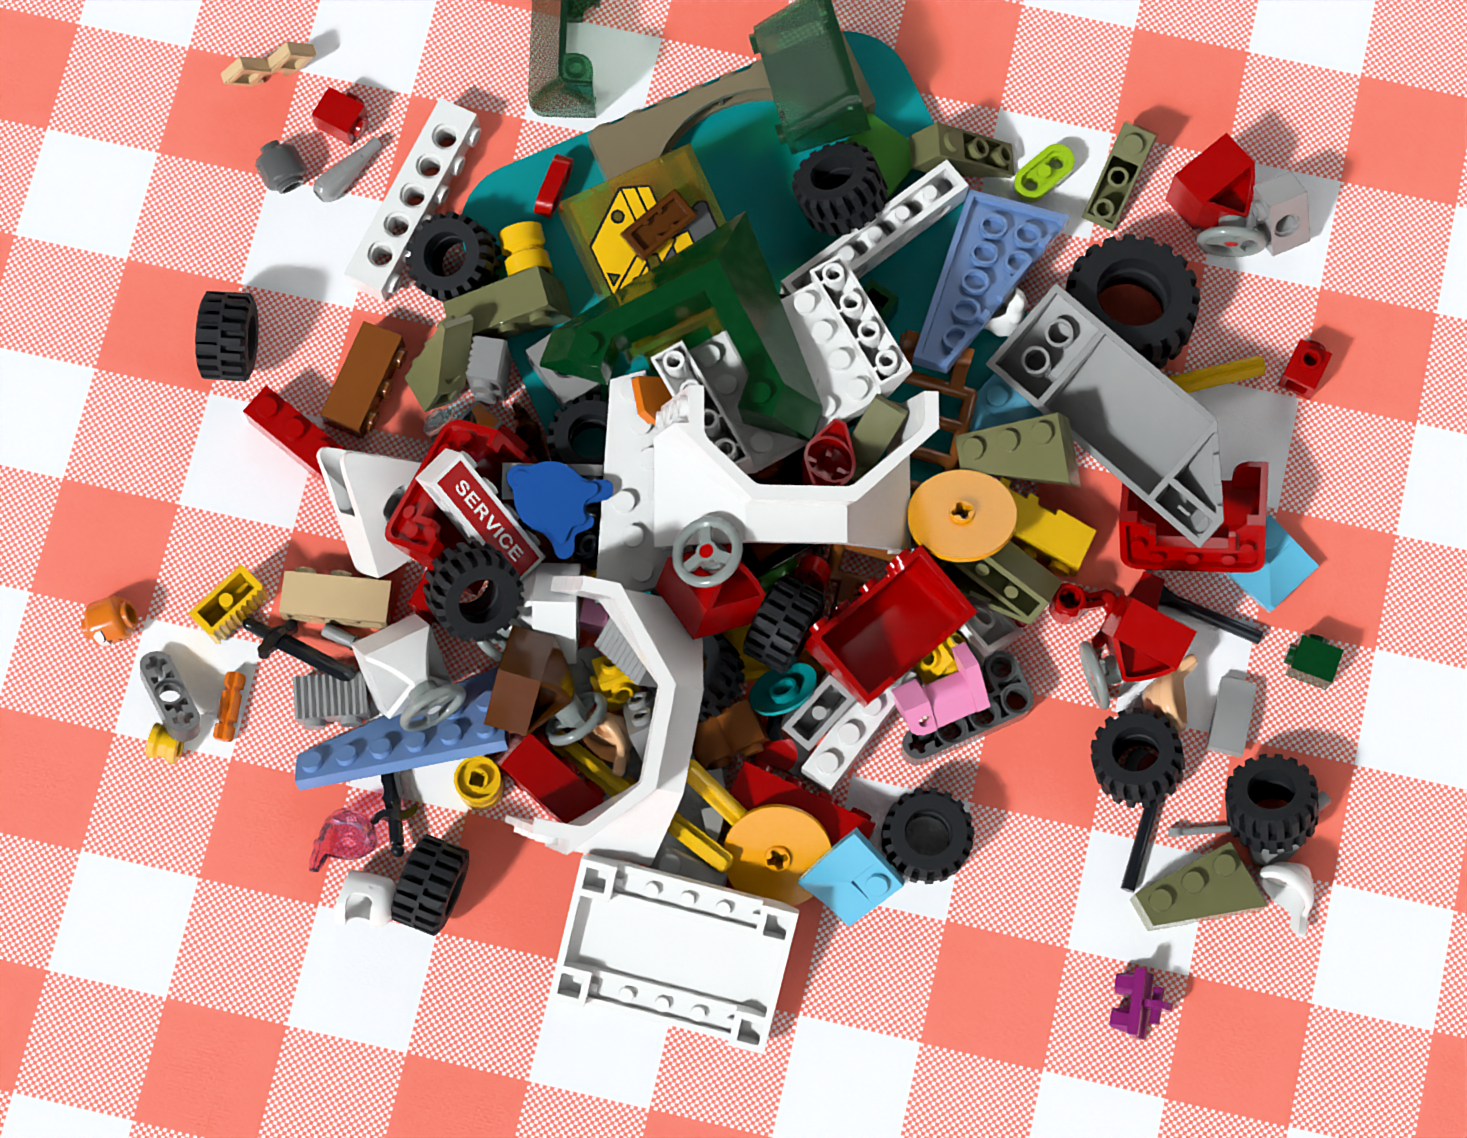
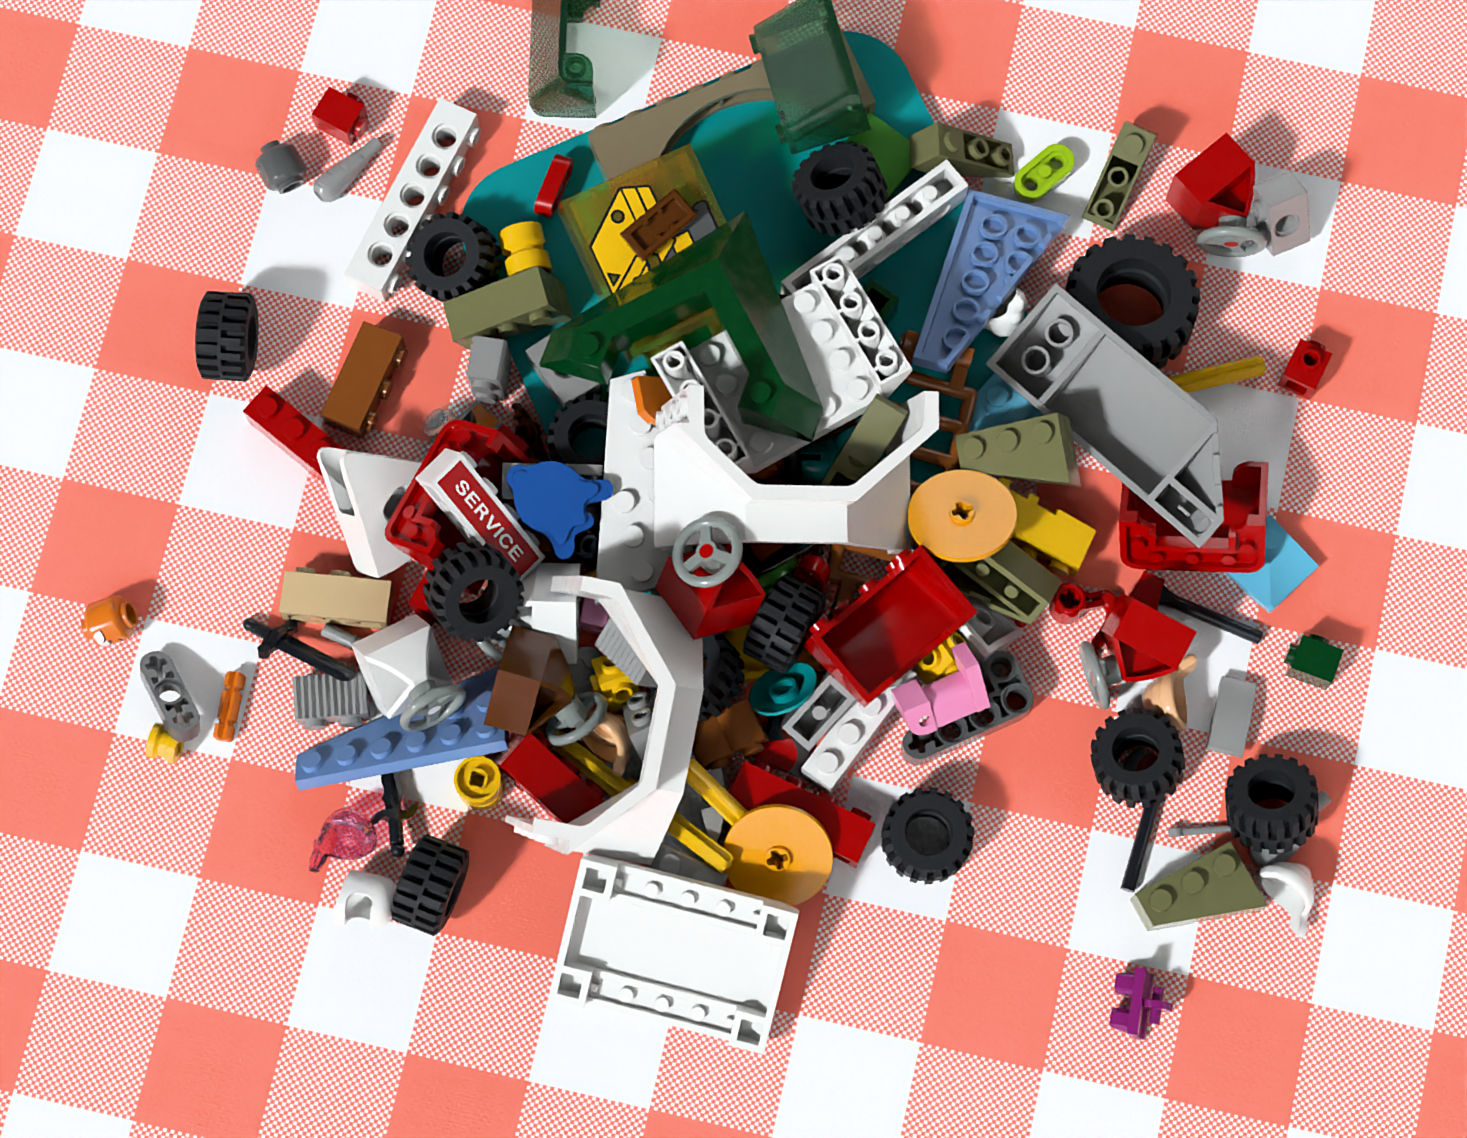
yellow brick [188,564,269,644] -> none
tan tile [220,42,317,87] -> none
olive slope [404,314,474,412] -> none
medium azure plate [798,827,905,927] -> none
red hat [801,418,856,486] -> none

